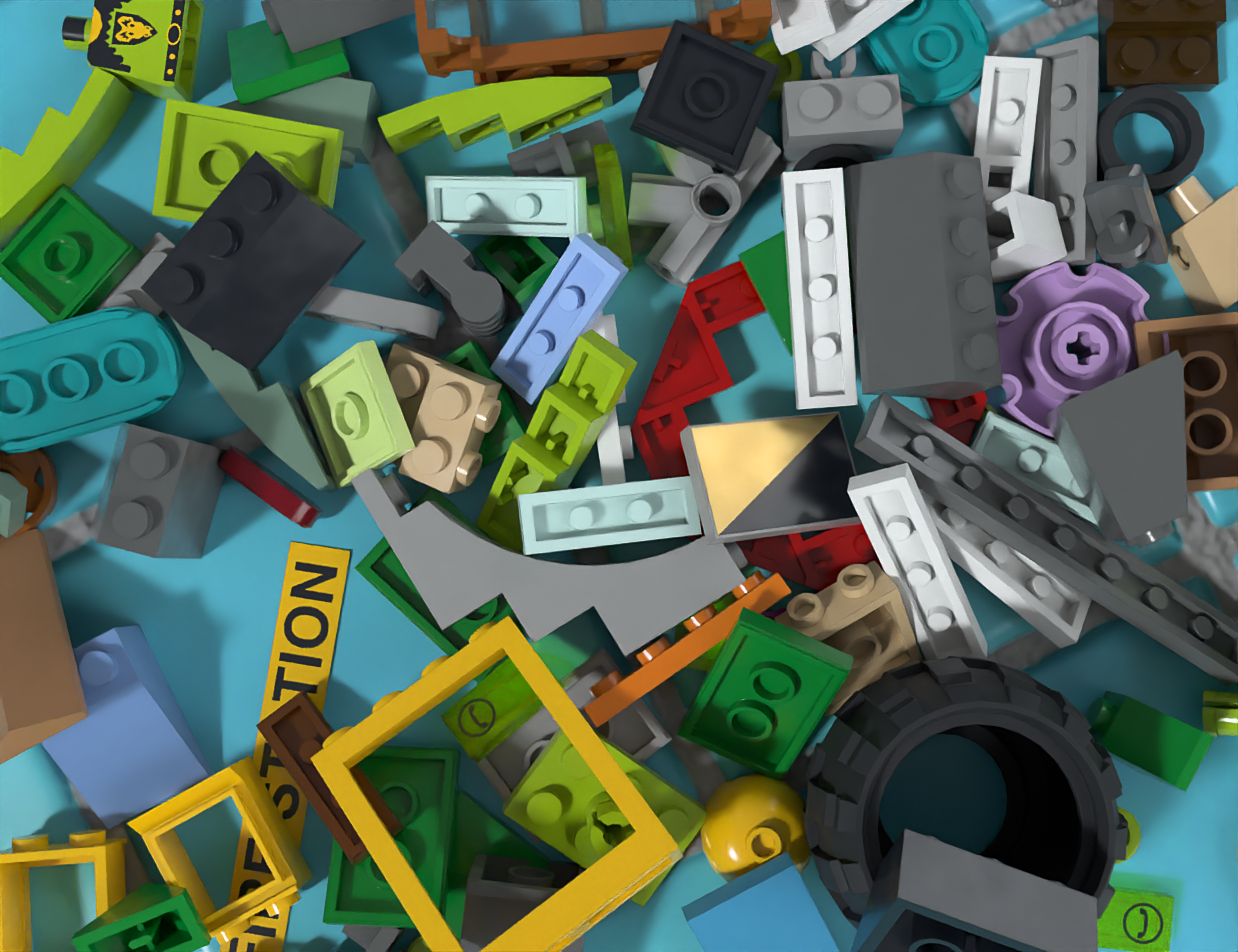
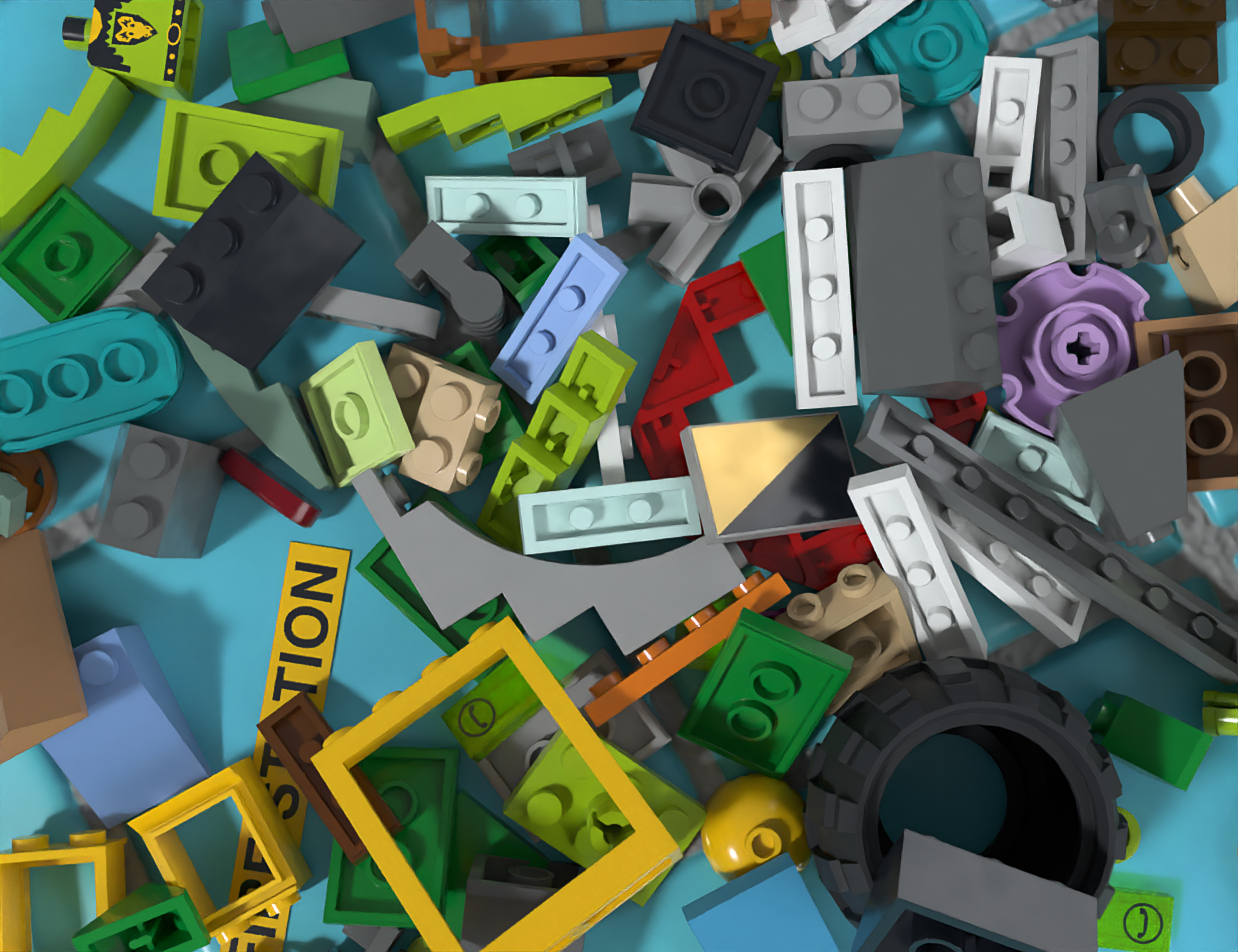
clear neon green tile [592,143,633,272] -> none

